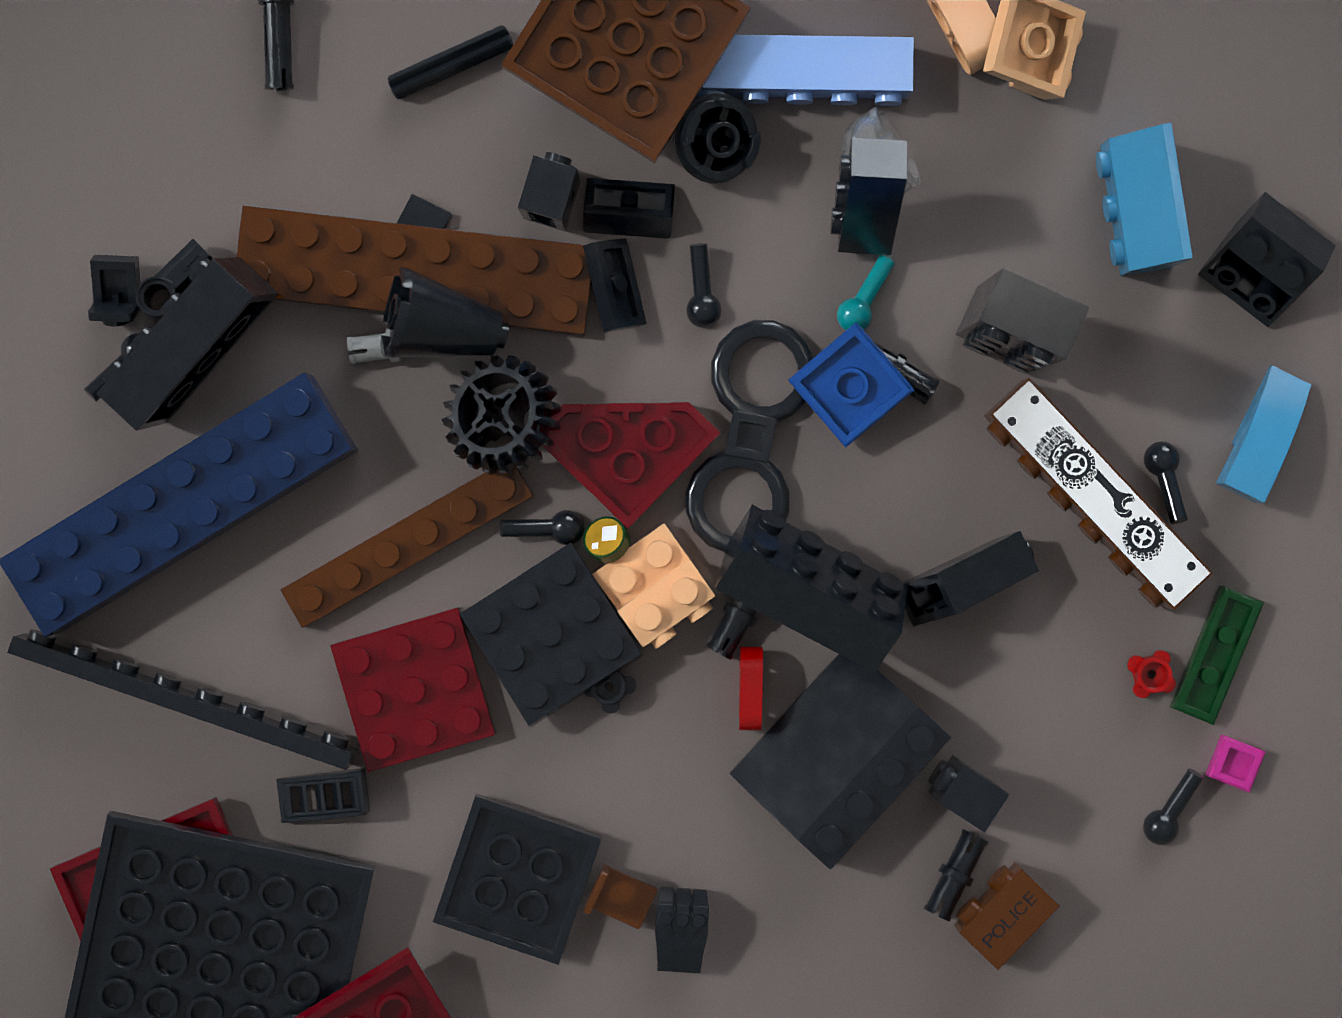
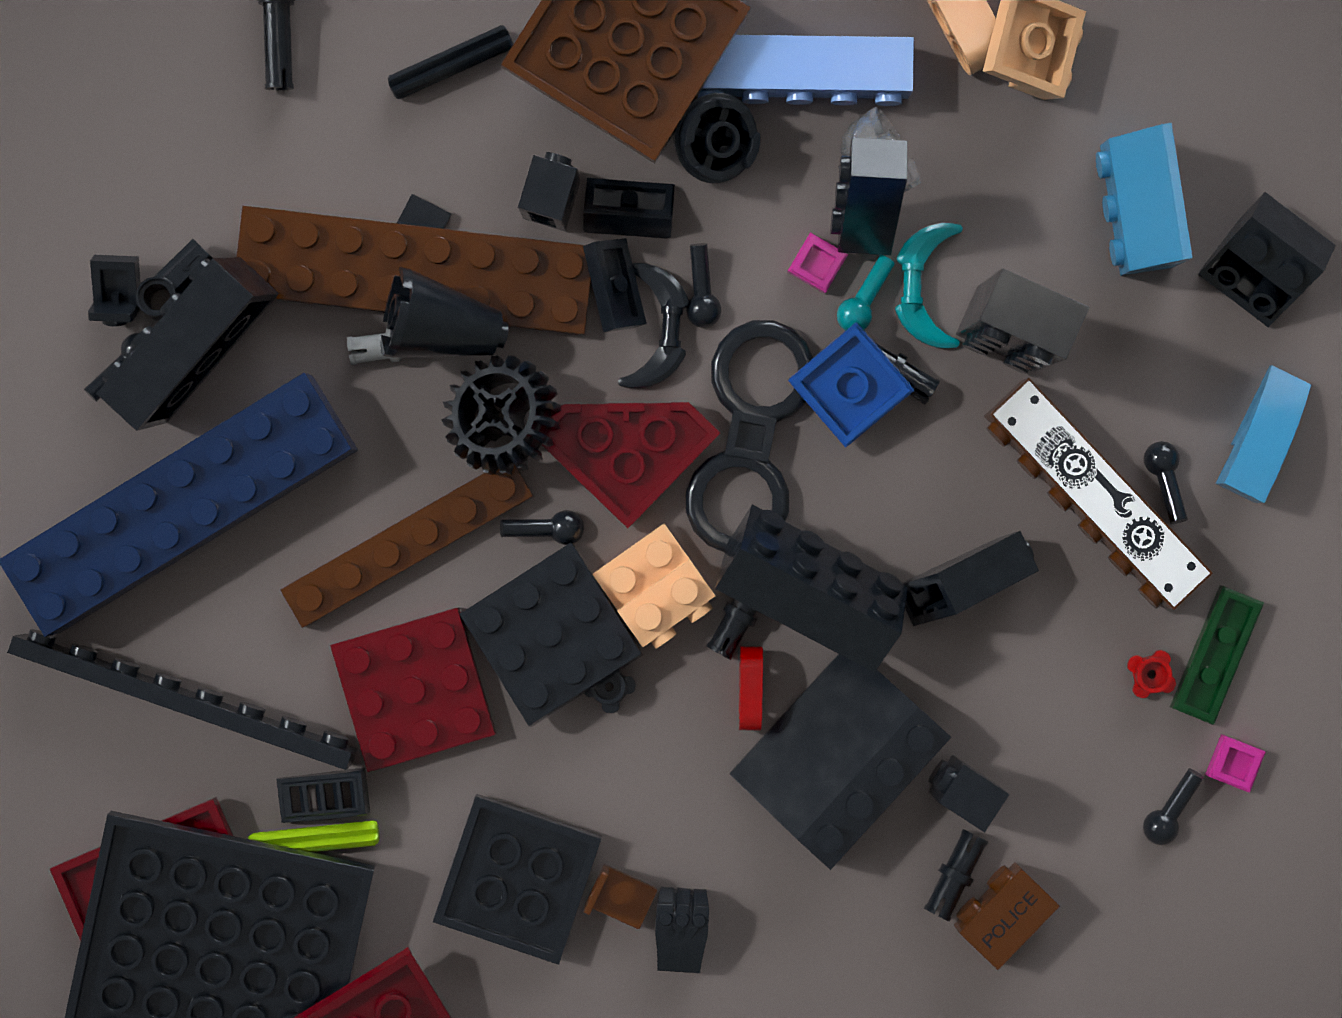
tile [583,516,630,563] -> none
none -> lime axle [248,820,380,852]
none -> black piece [618,263,689,388]
none -> dark pink tile [787,232,848,294]
none -> teal piece [895,223,963,348]

